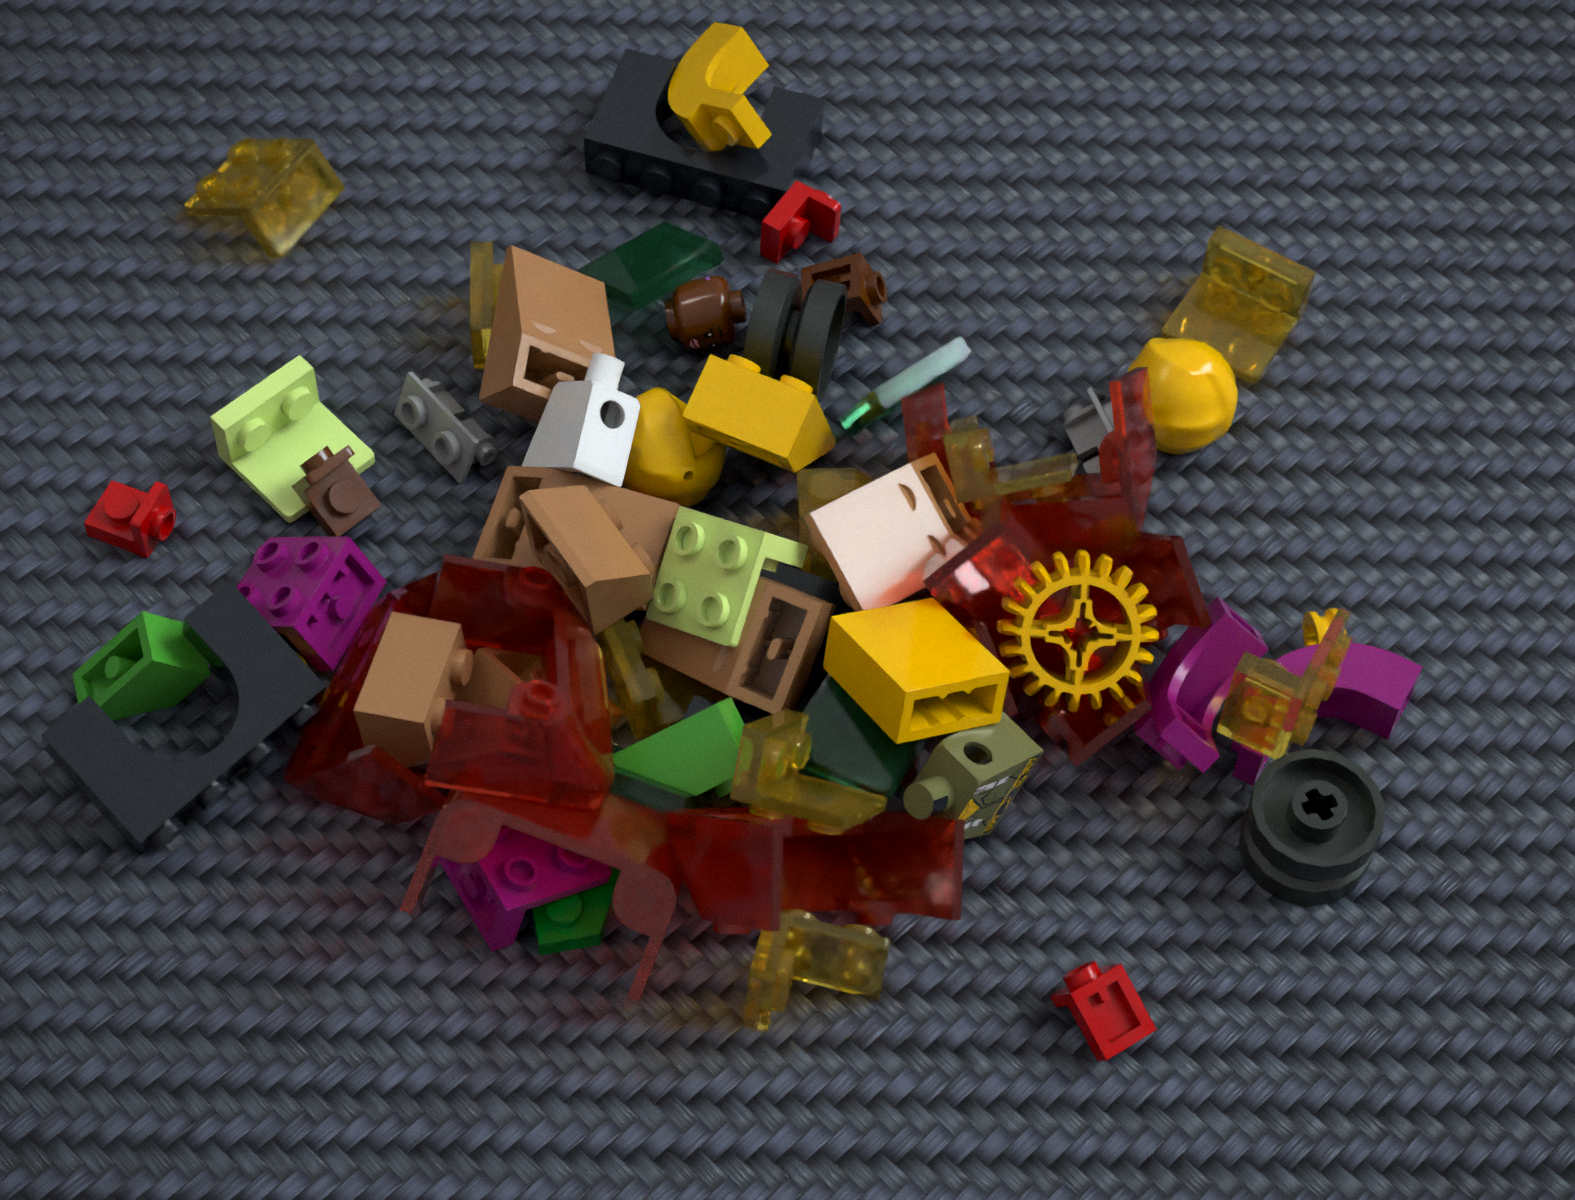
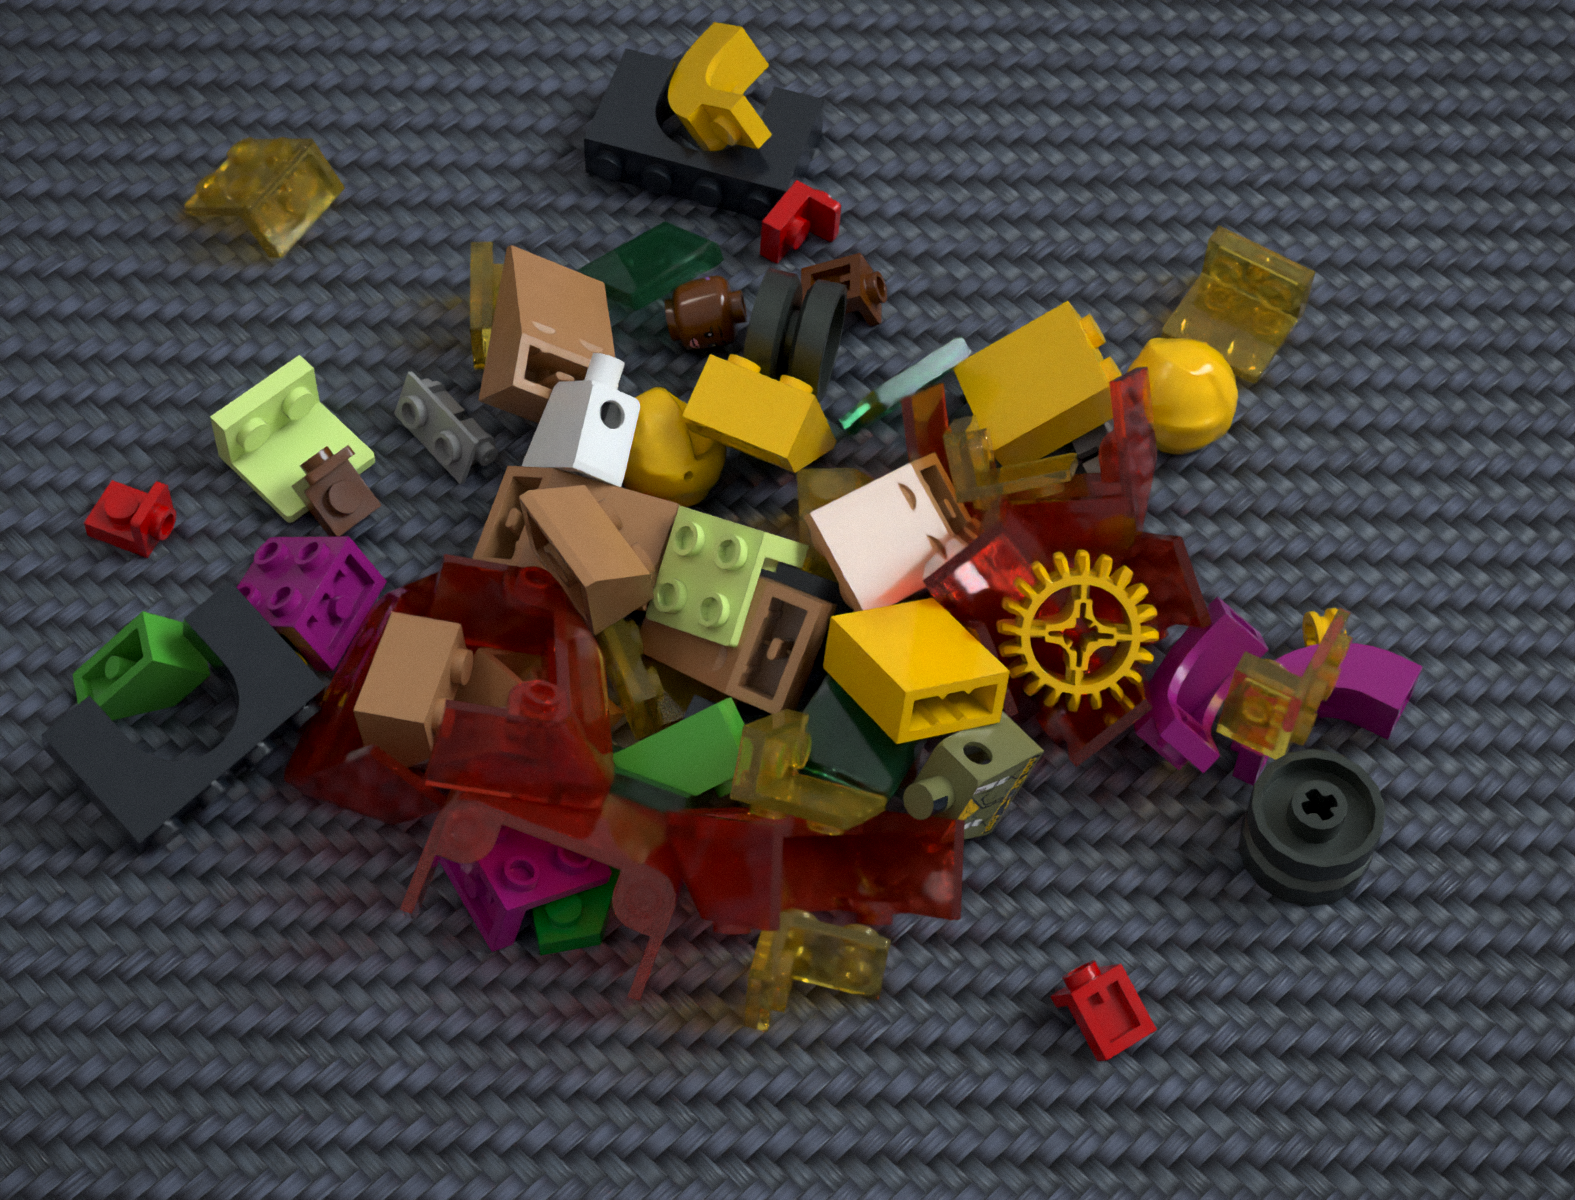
none -> yellow brick [952,301,1128,475]

